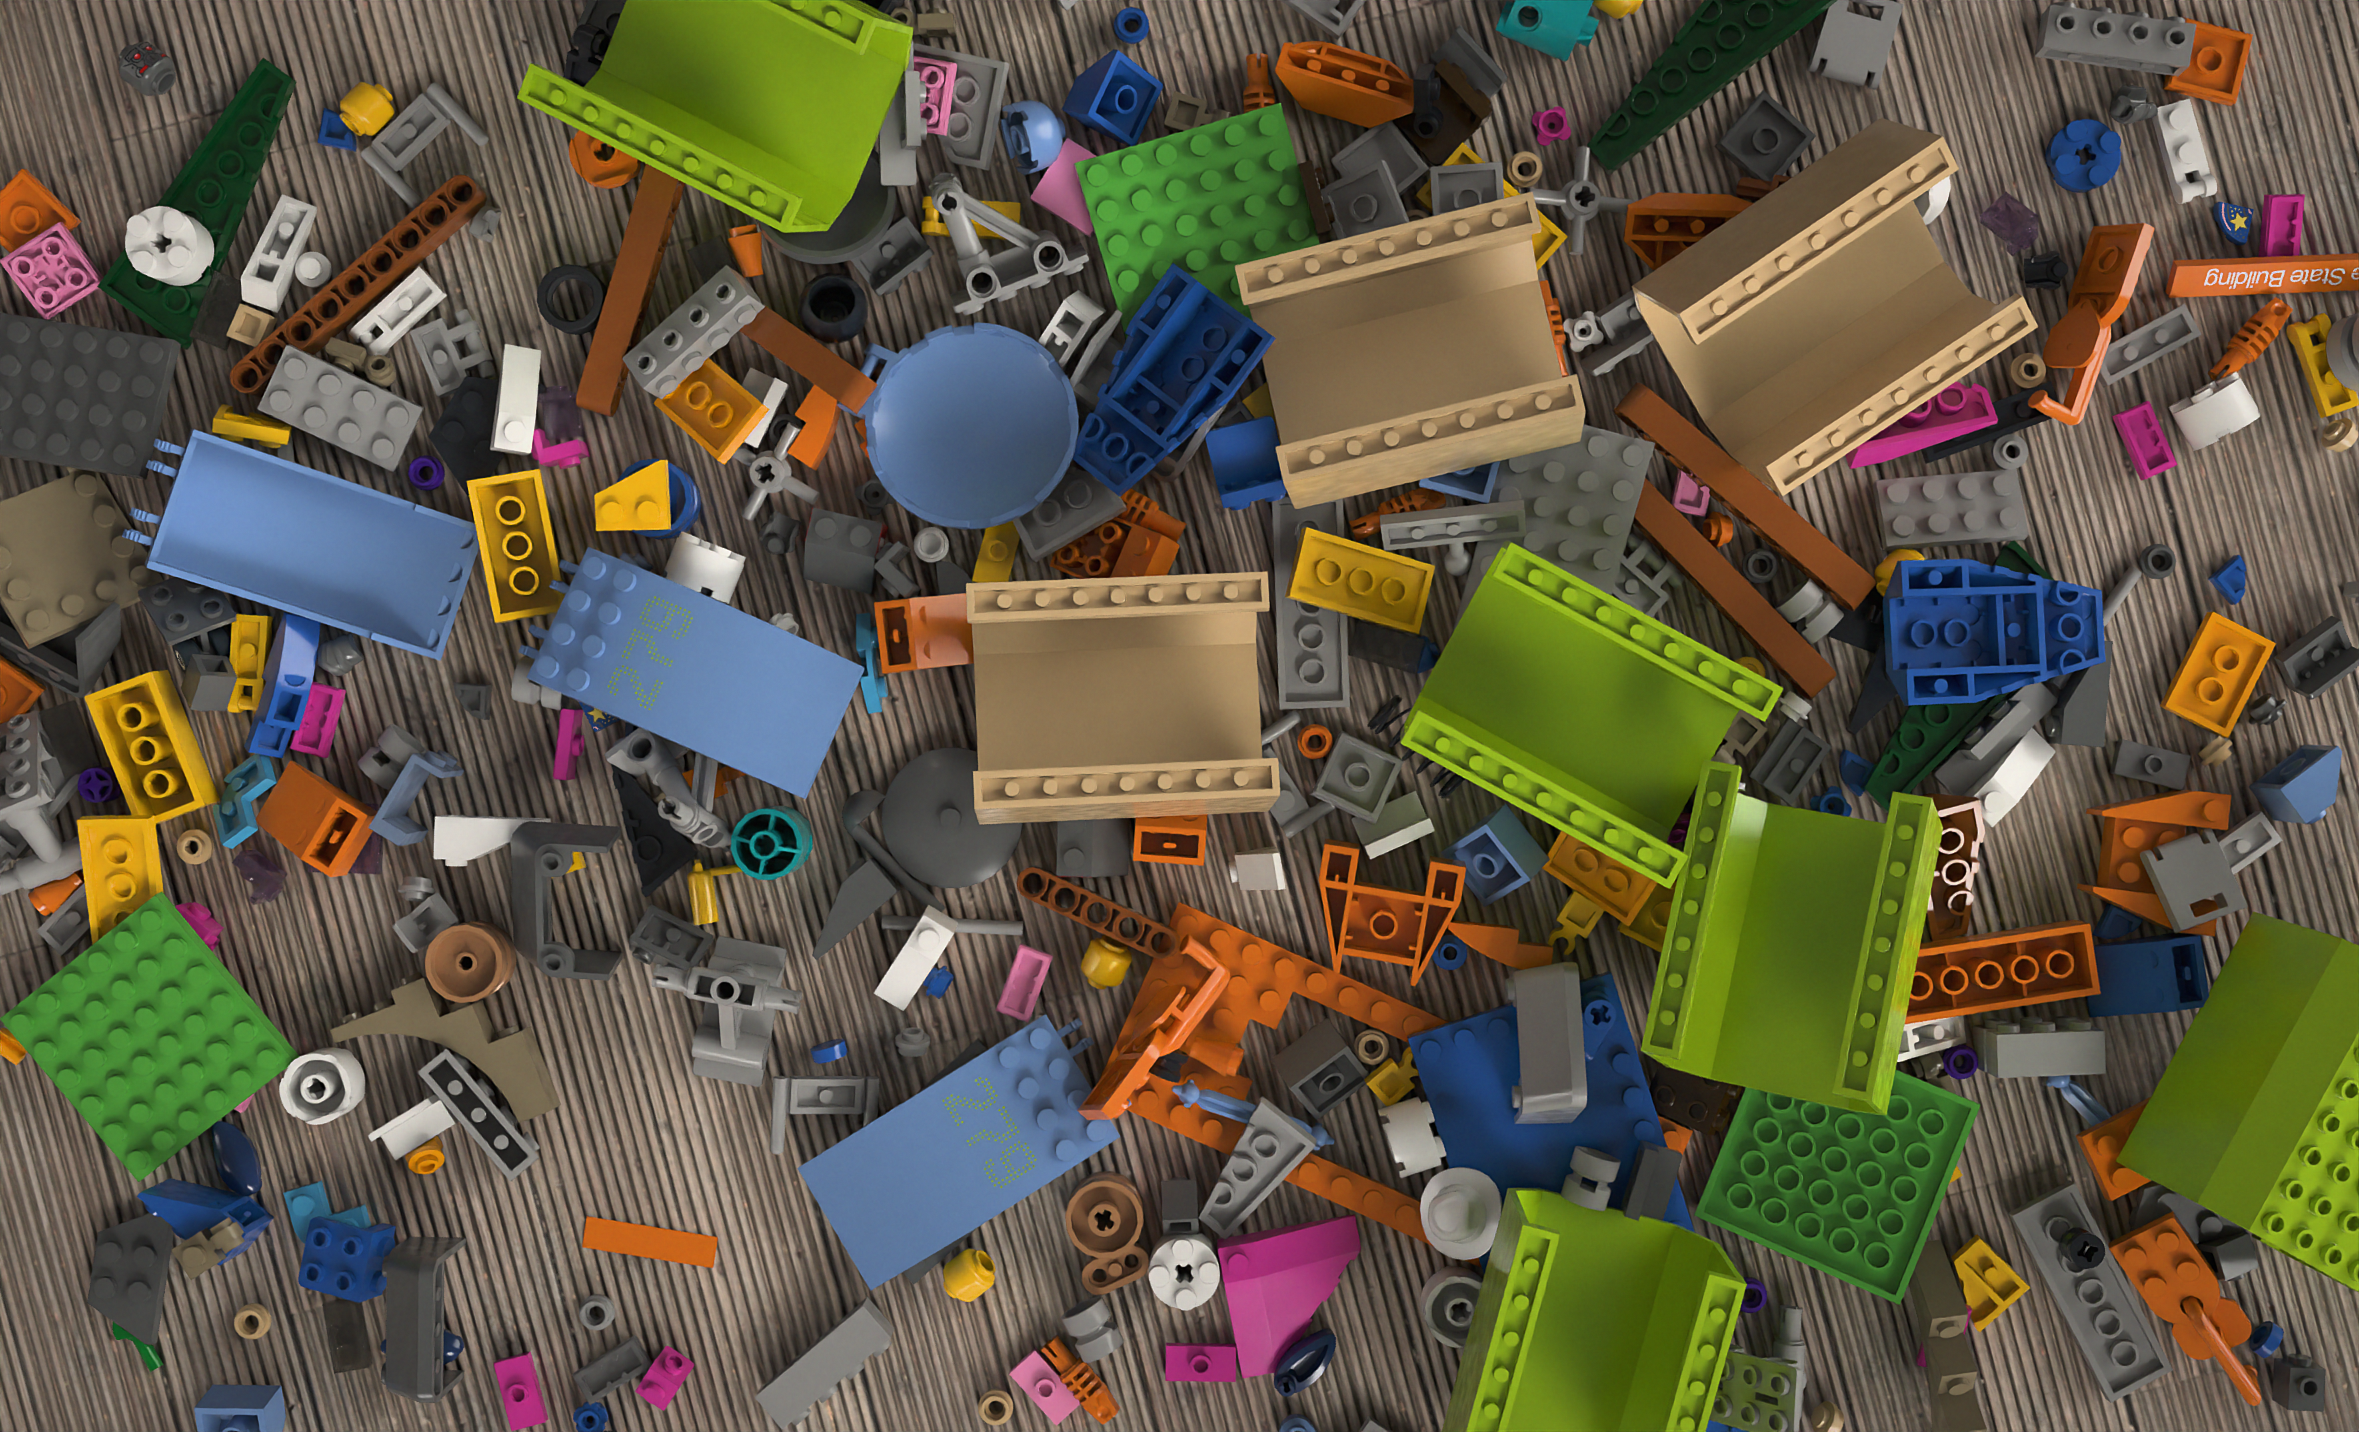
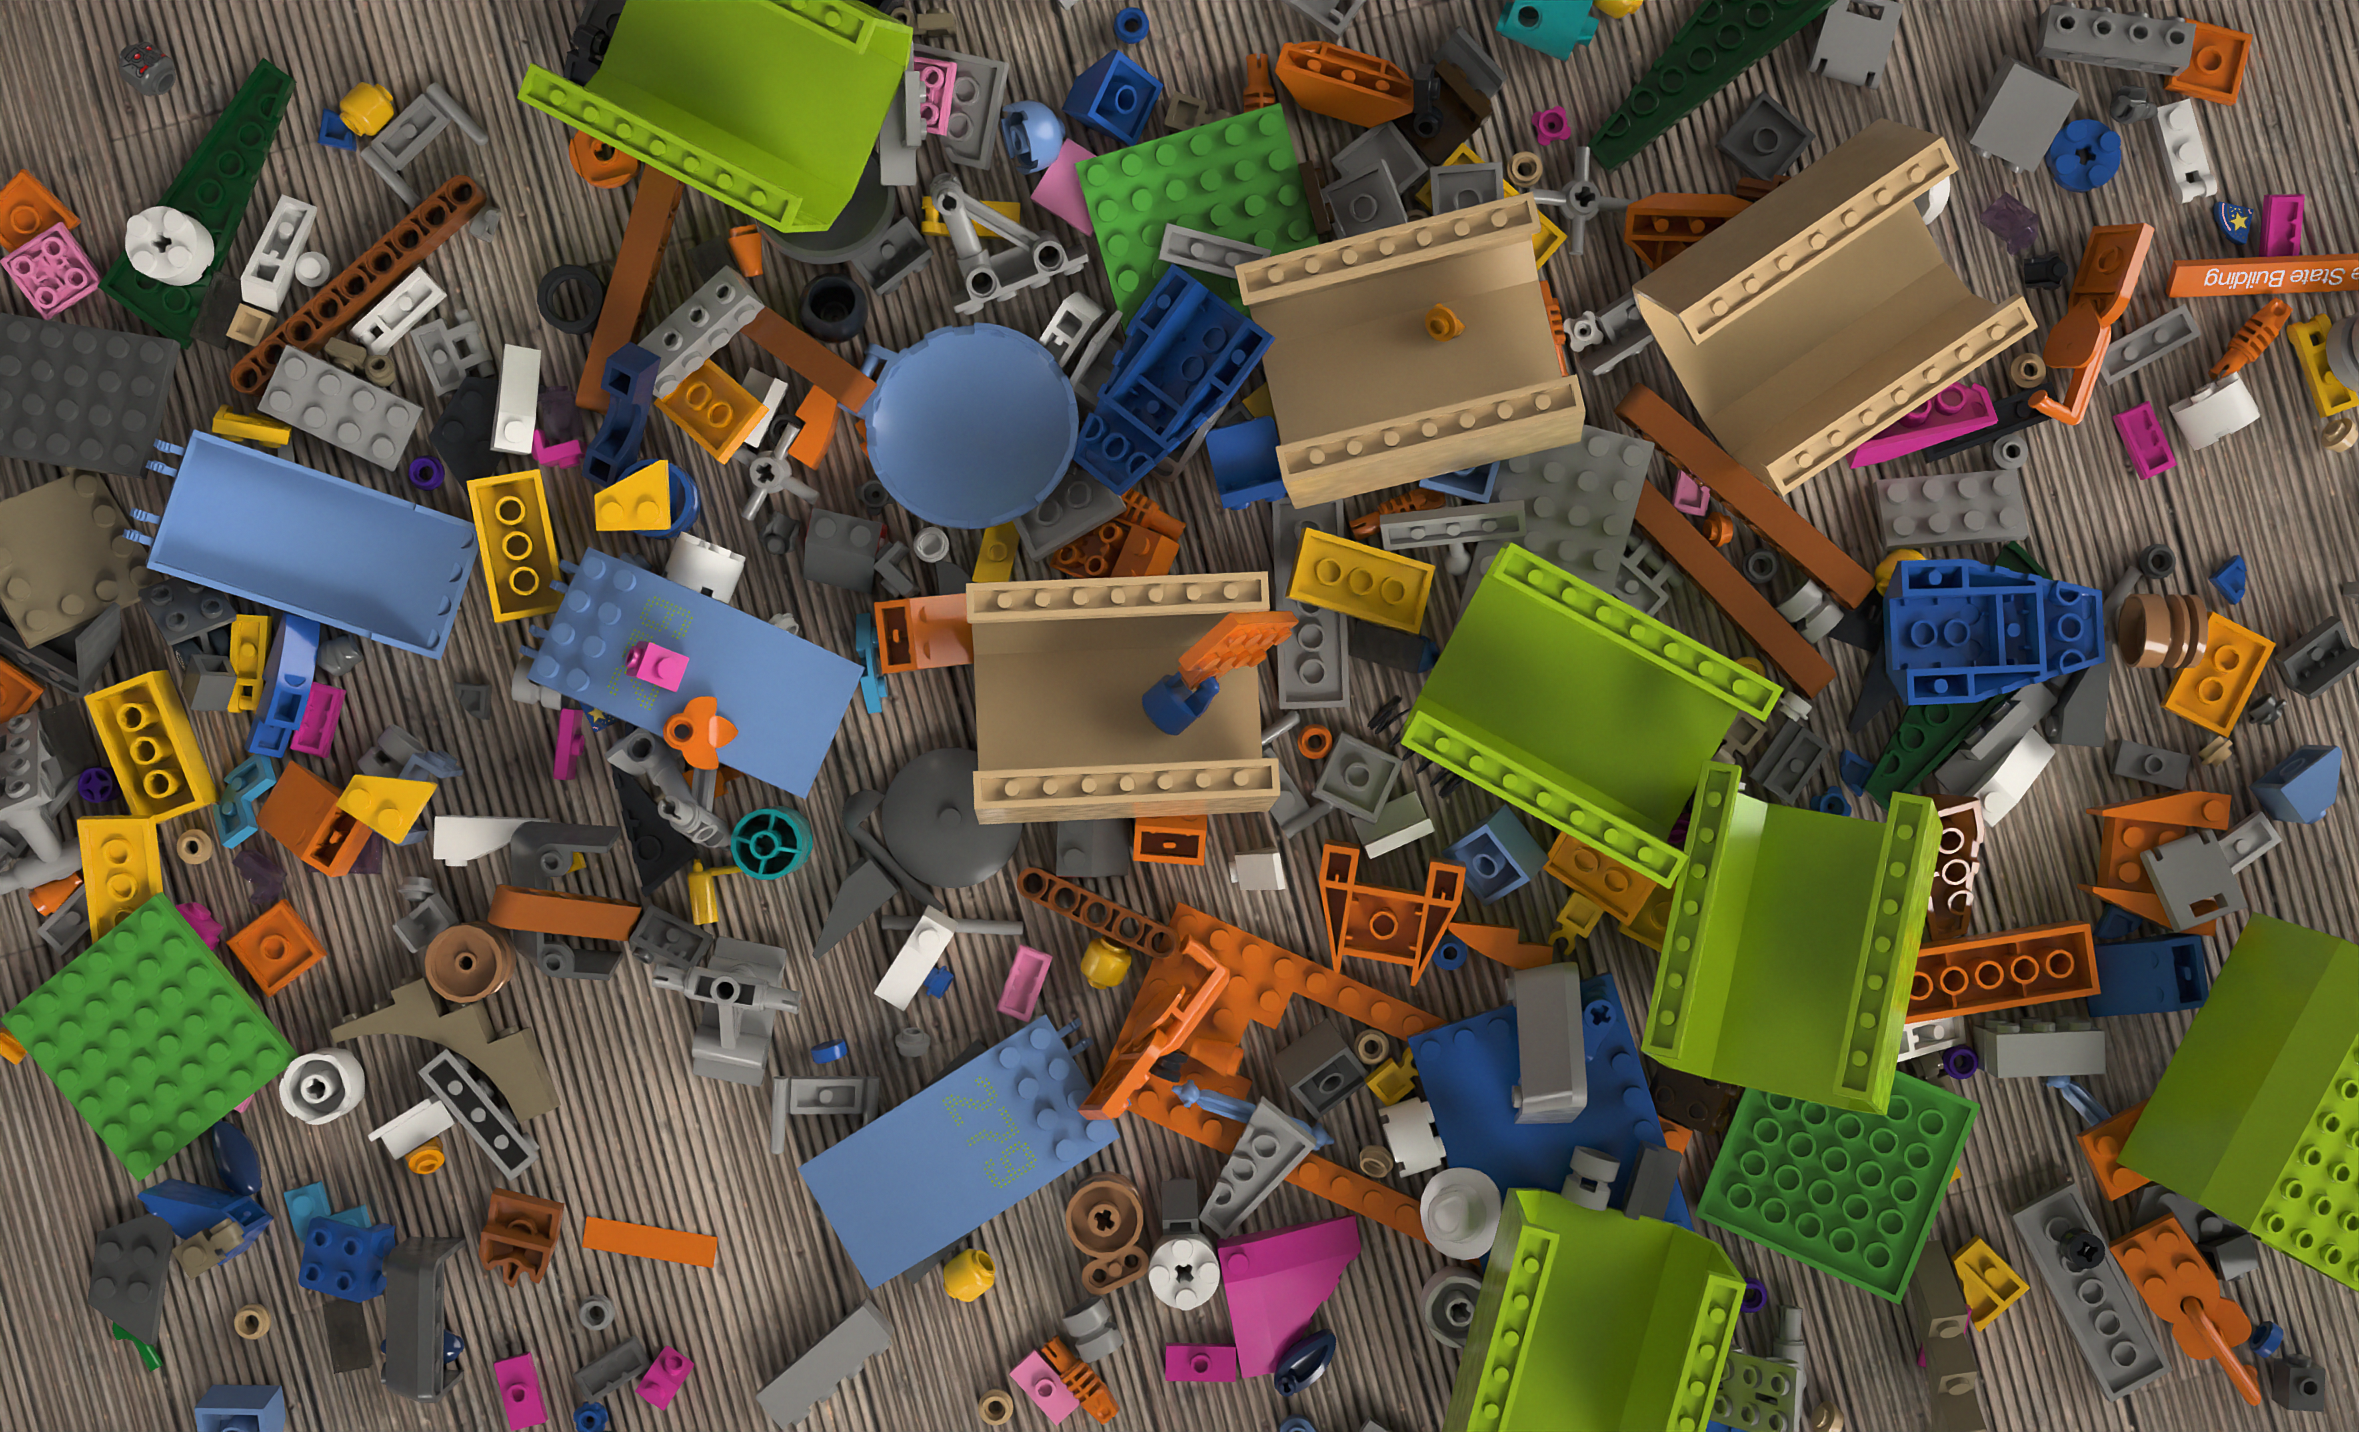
none -> orange tile [226,898,328,998]
none -> yellow wing [336,774,438,844]
none -> dark orange plate [478,1187,565,1288]
none -> dark orange beam [487,884,642,941]
none -> dark blue arch [581,342,661,488]
none -> dark pink bracket [625,641,689,692]
none -> orange plate [663,696,738,770]
none -> orange plate [1142,611,1299,736]
none -> light grey plate [1157,223,1271,280]
none -> tan plate [1359,1145,1395,1178]
none -> light orange plate [1425,302,1466,342]
none -> light grey slope [1965,54,2080,174]
none -> medium nougat wheel [2118,594,2208,668]

